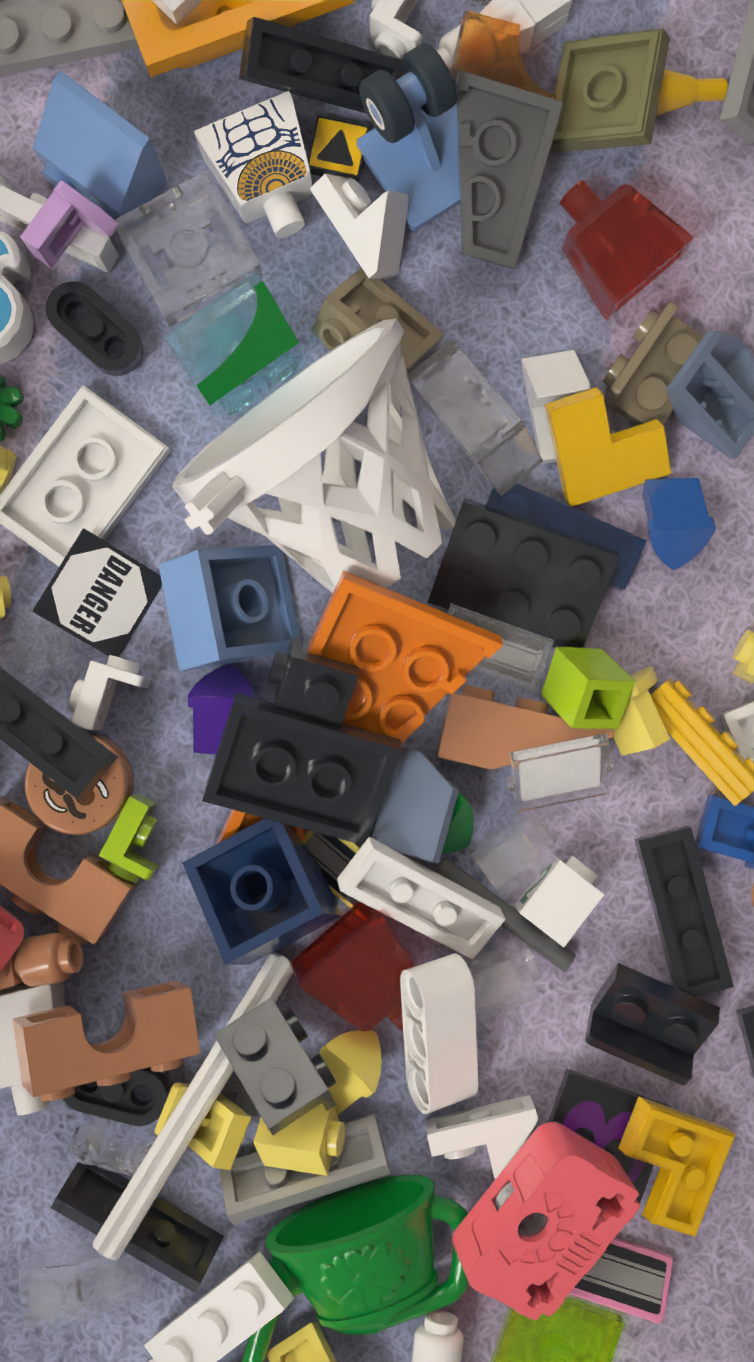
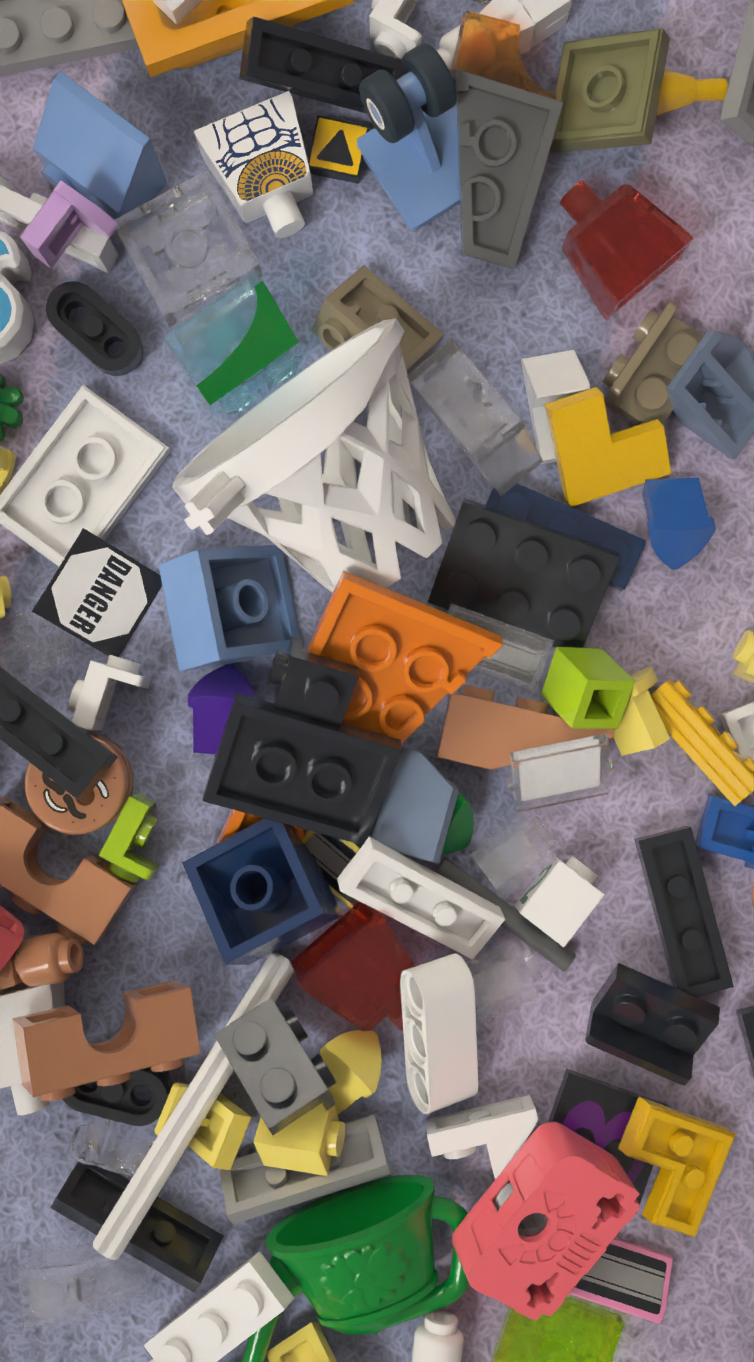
white slope [310,174,409,279] -> none

